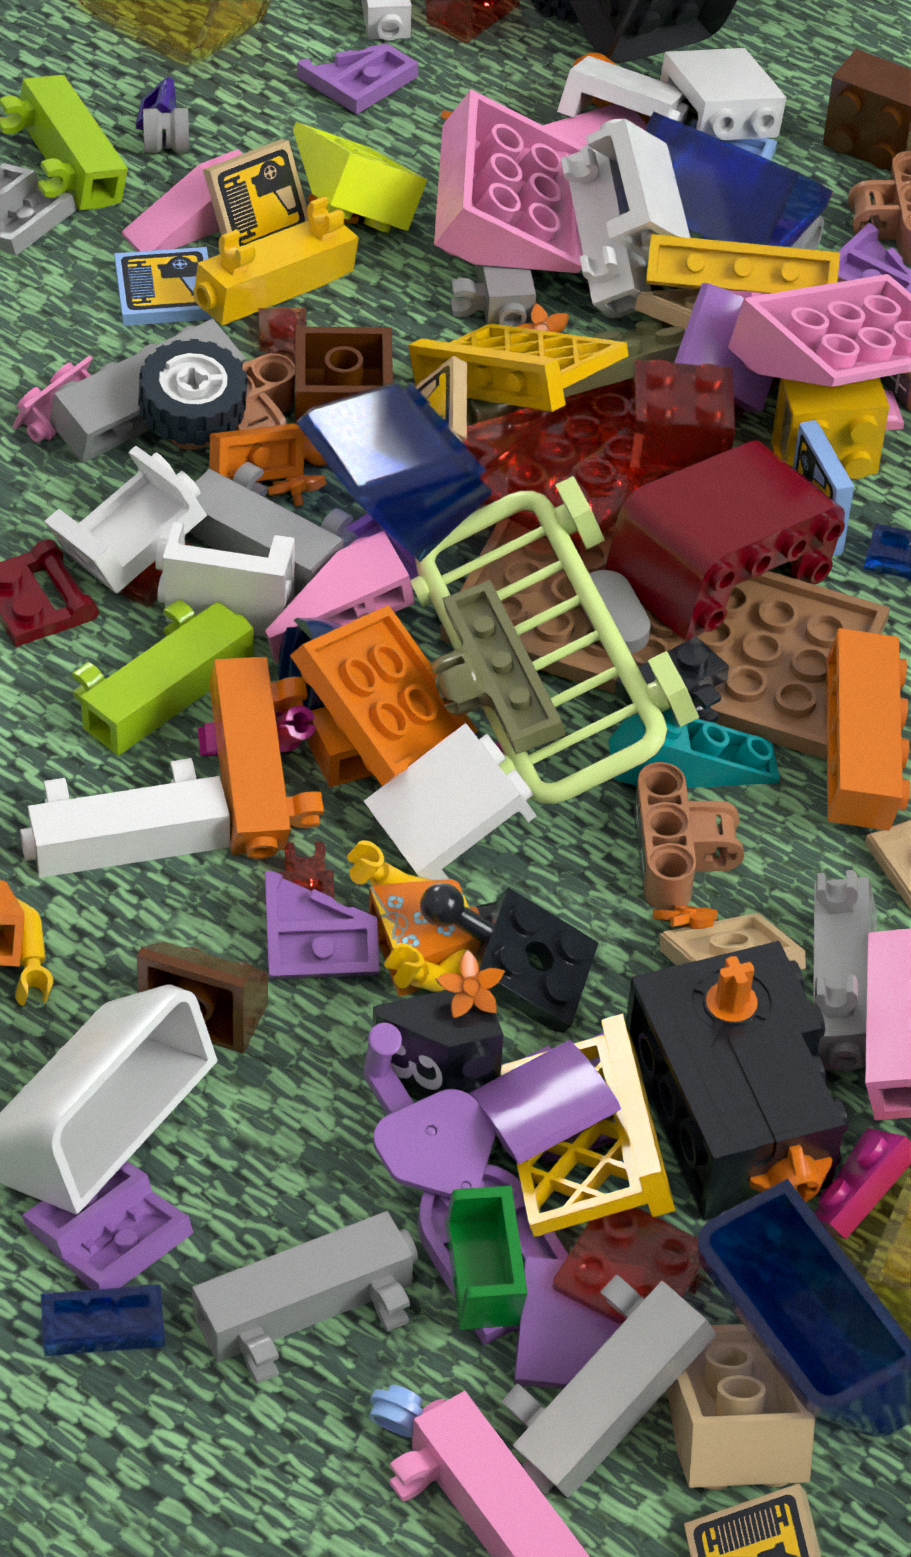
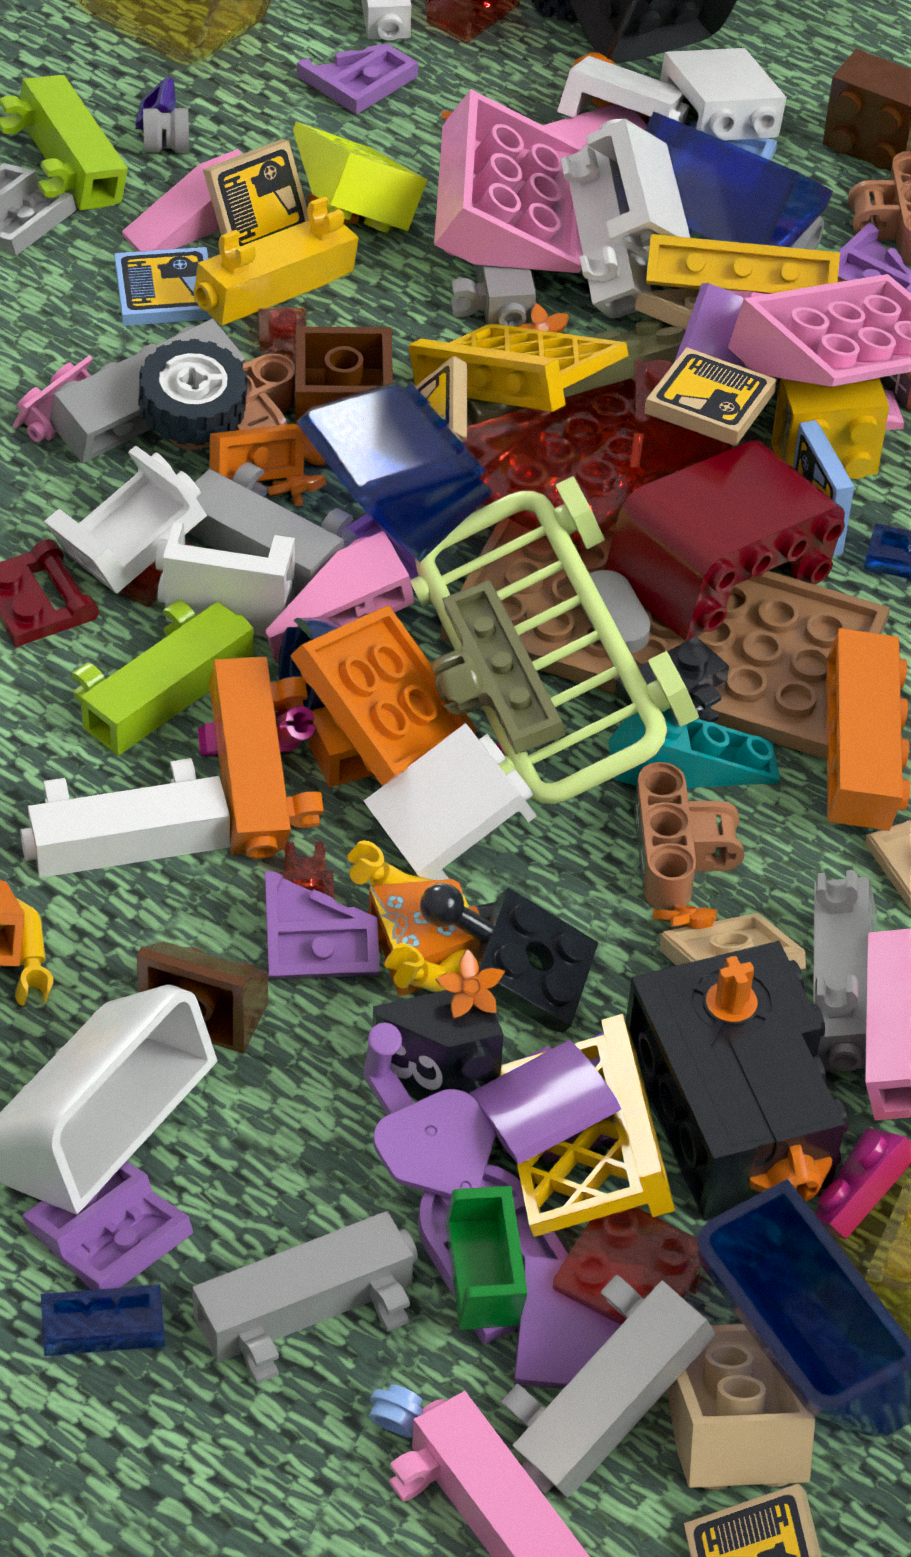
none -> tile [644,347,777,446]

